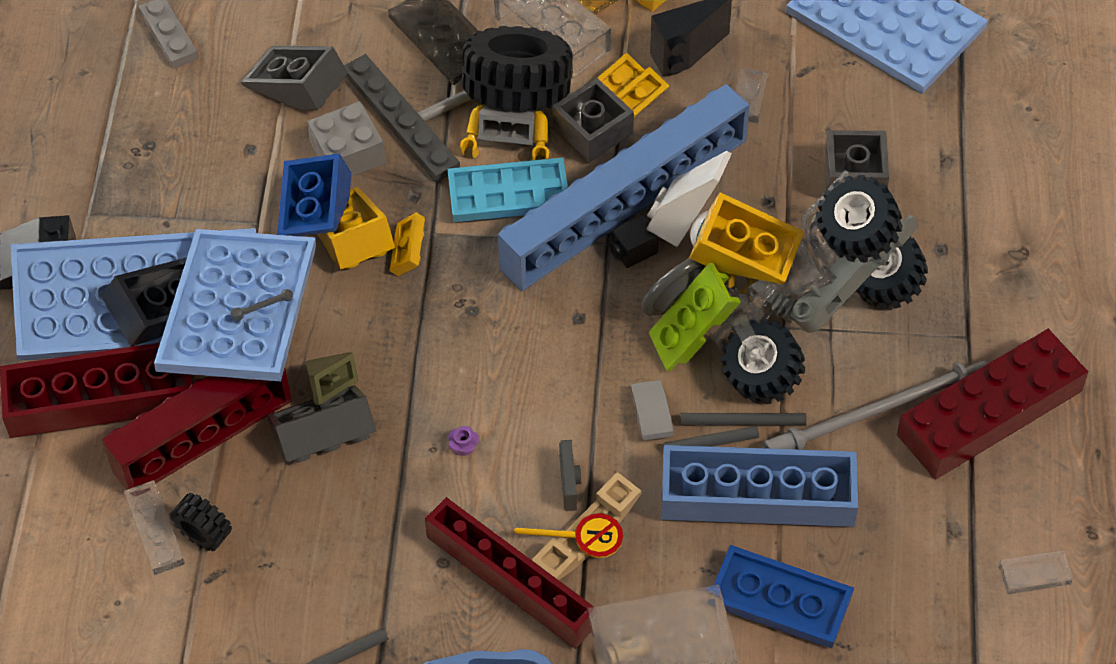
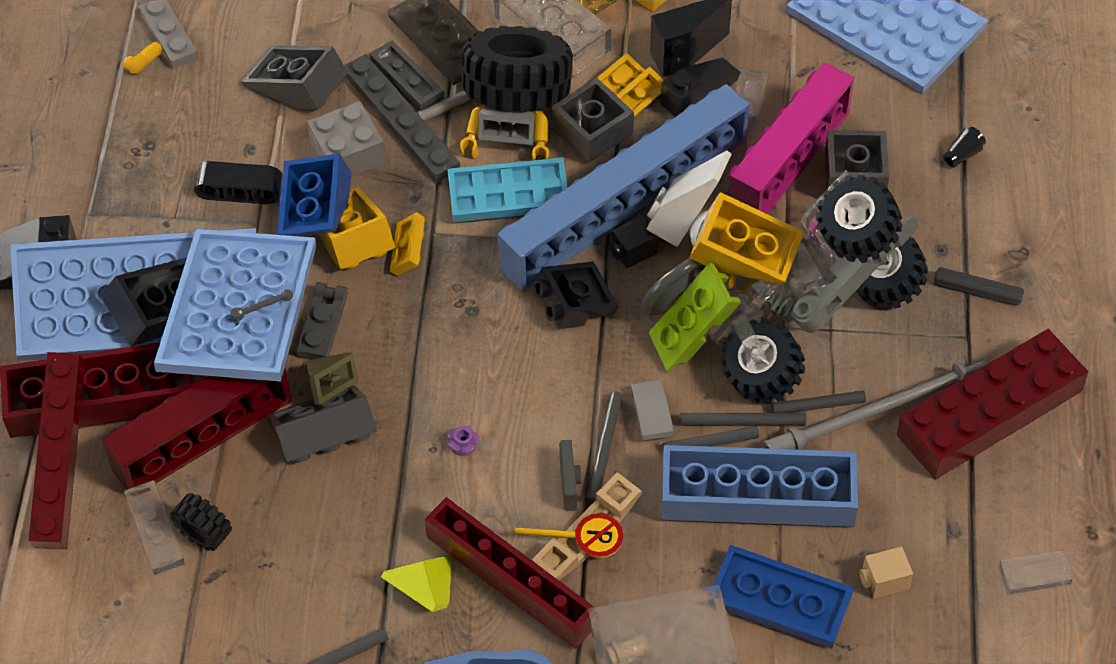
none -> dark red brick [28,352,85,550]
none -> yellow arm [123,42,163,74]
none -> black beam [194,161,283,205]
none -> dark grey plate [296,282,348,360]
none -> dark grey plate [370,40,444,111]
none -> neon yellow slope [381,555,452,612]
none -> black plate [533,261,618,329]
none -> dark grey bar [586,391,622,504]
none -> black slope [661,57,742,117]
none -> dark pink brick [726,62,854,214]
none -> dark grey bar [772,390,866,413]
none -> tan brick [859,546,914,599]
none -> dark grey axle [934,267,1024,305]
none -> black cone [943,126,986,168]

